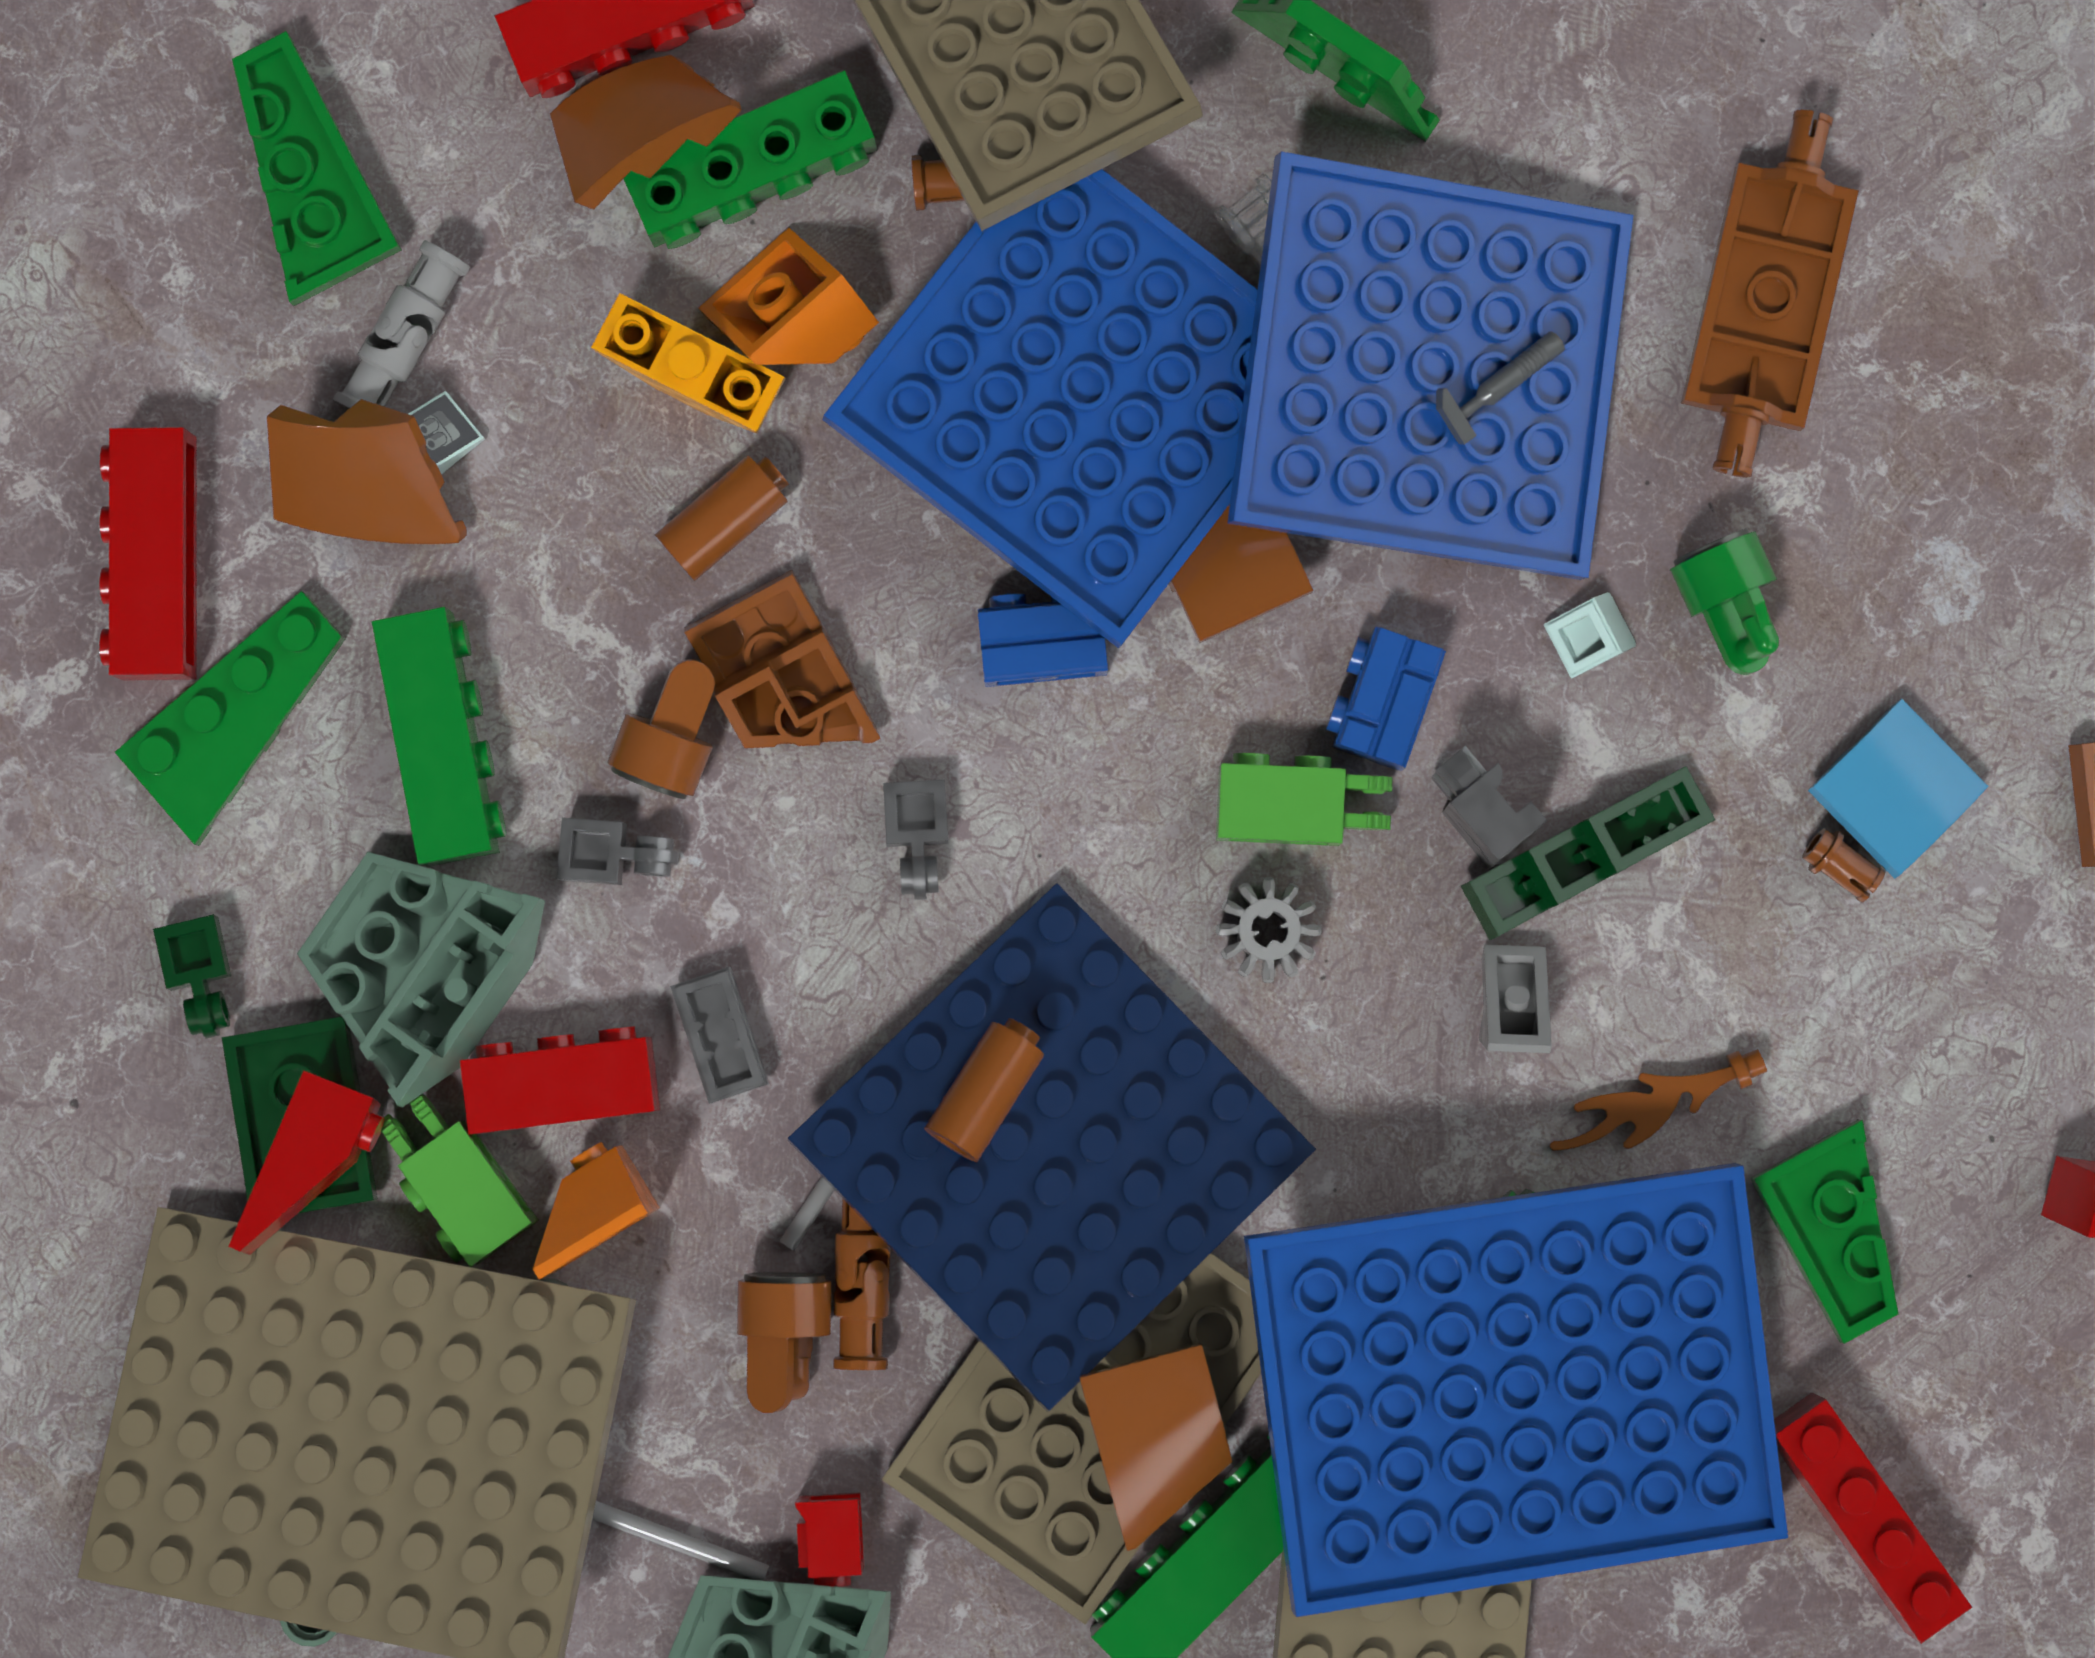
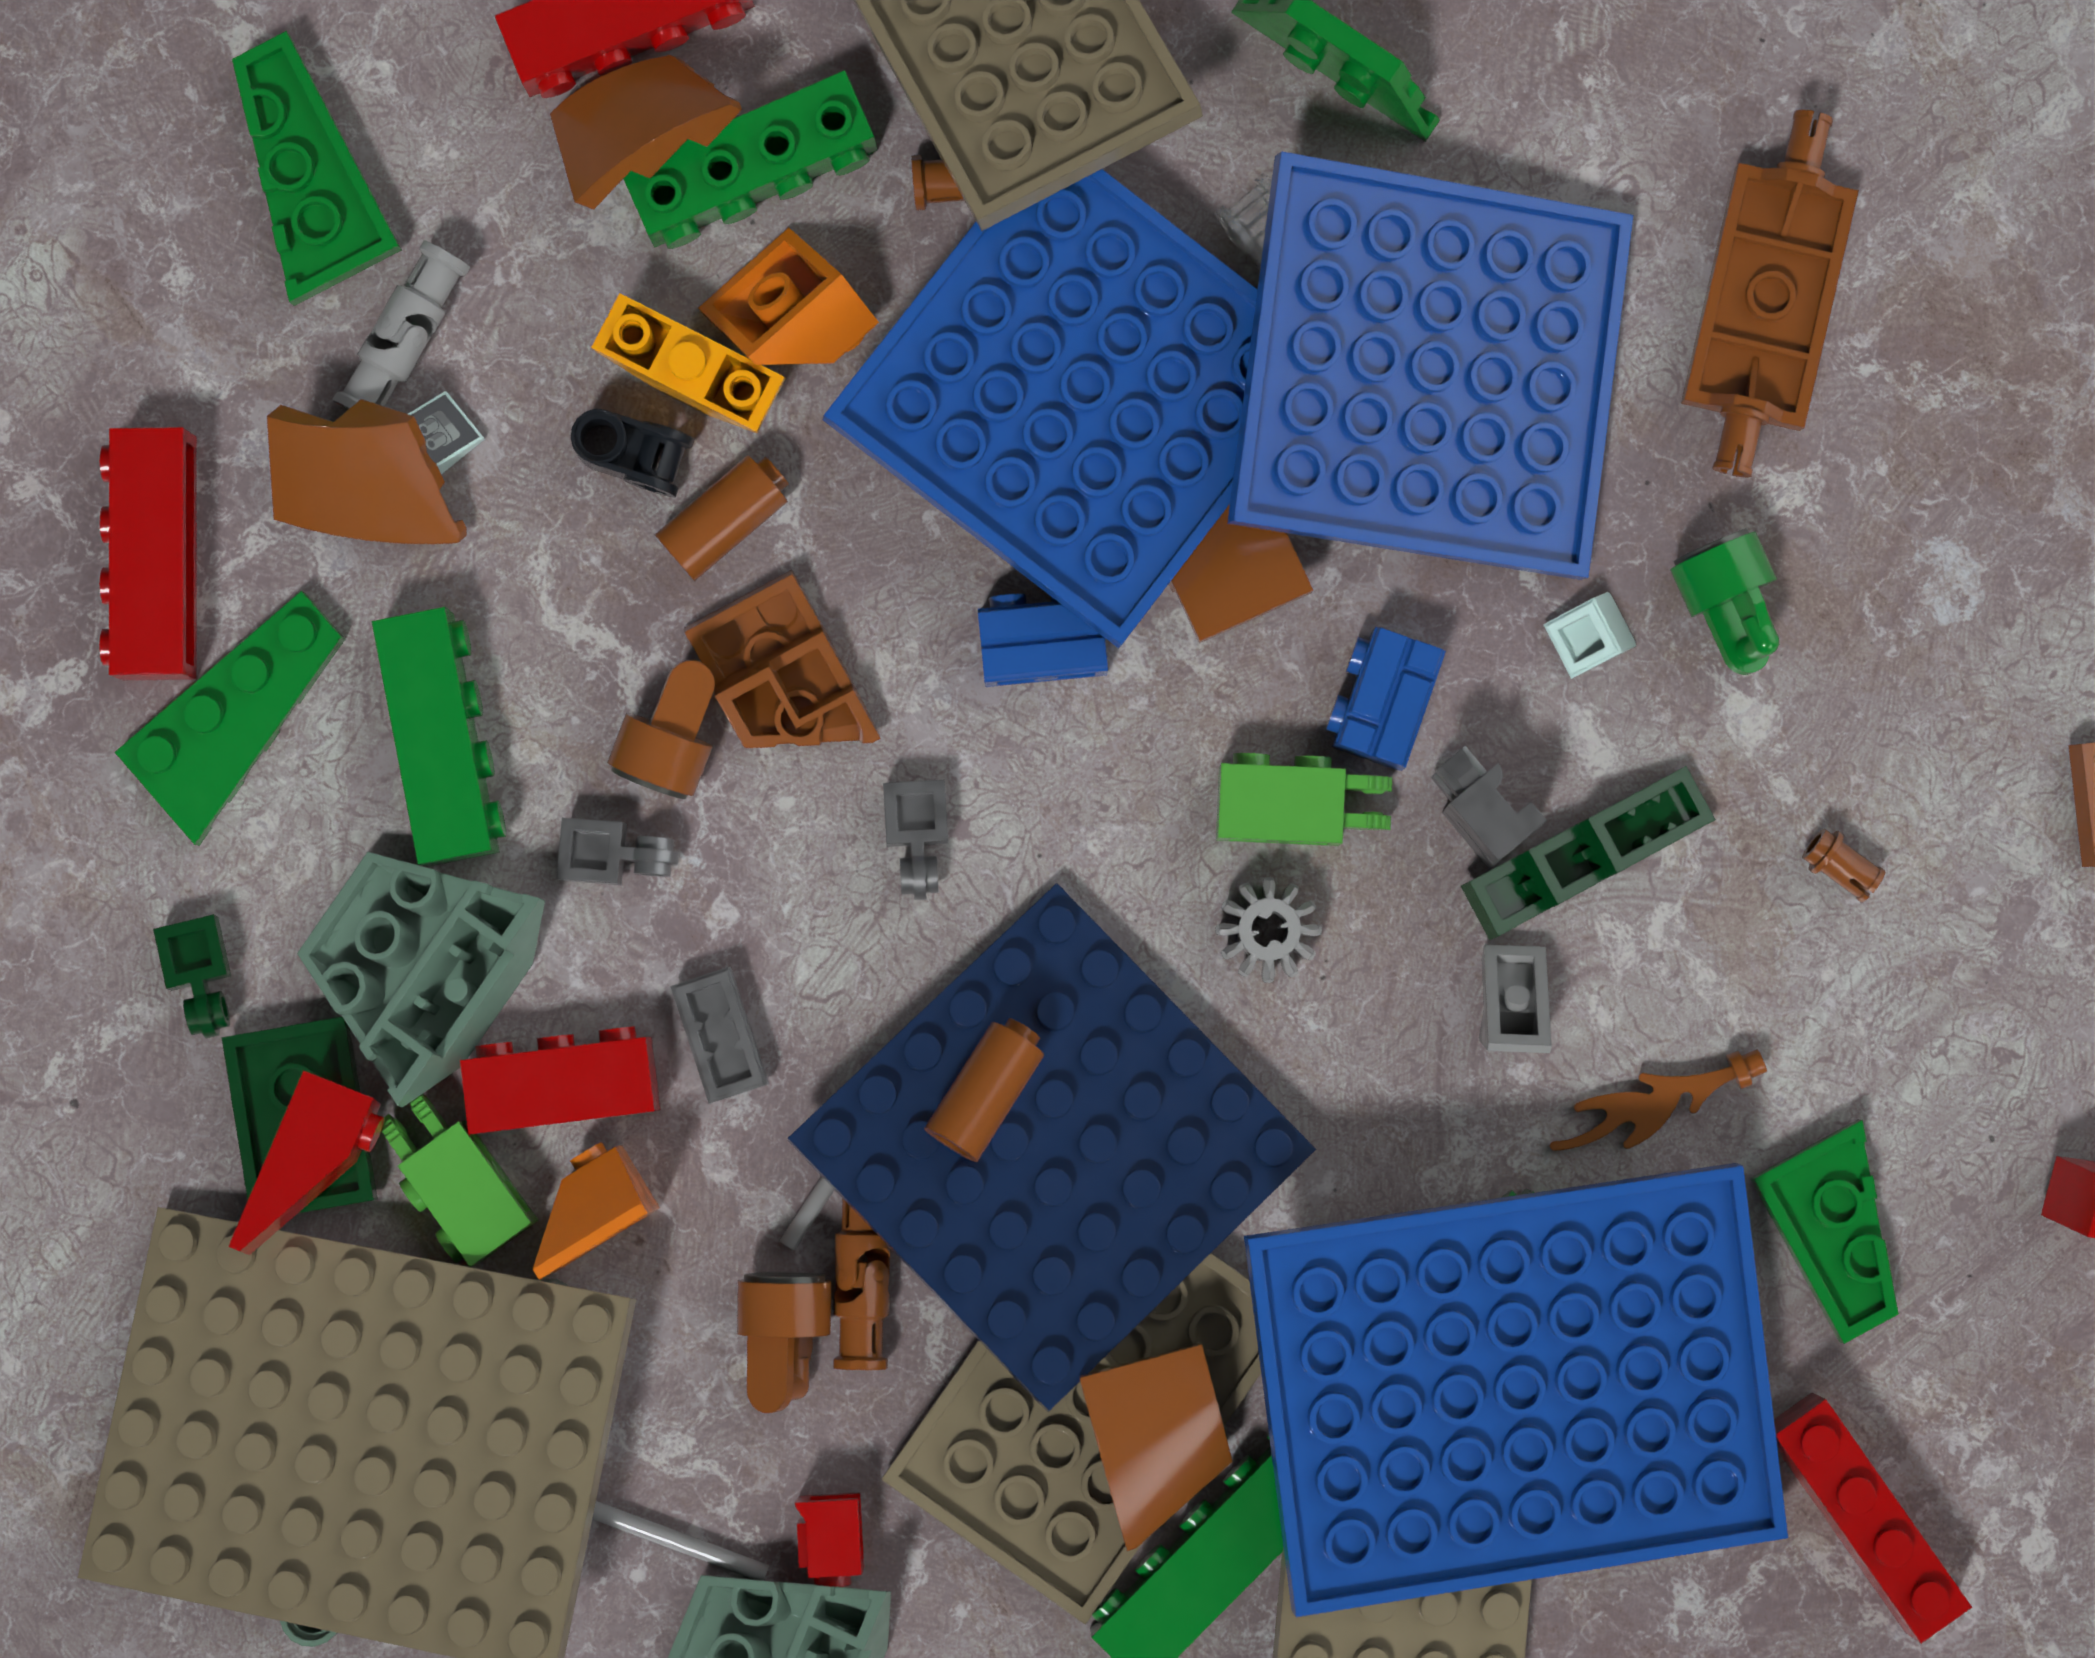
dark grey piece [1436,331,1565,445] -> none
dark azure slope [1808,699,1989,879] -> none
none -> black piece [571,409,695,498]

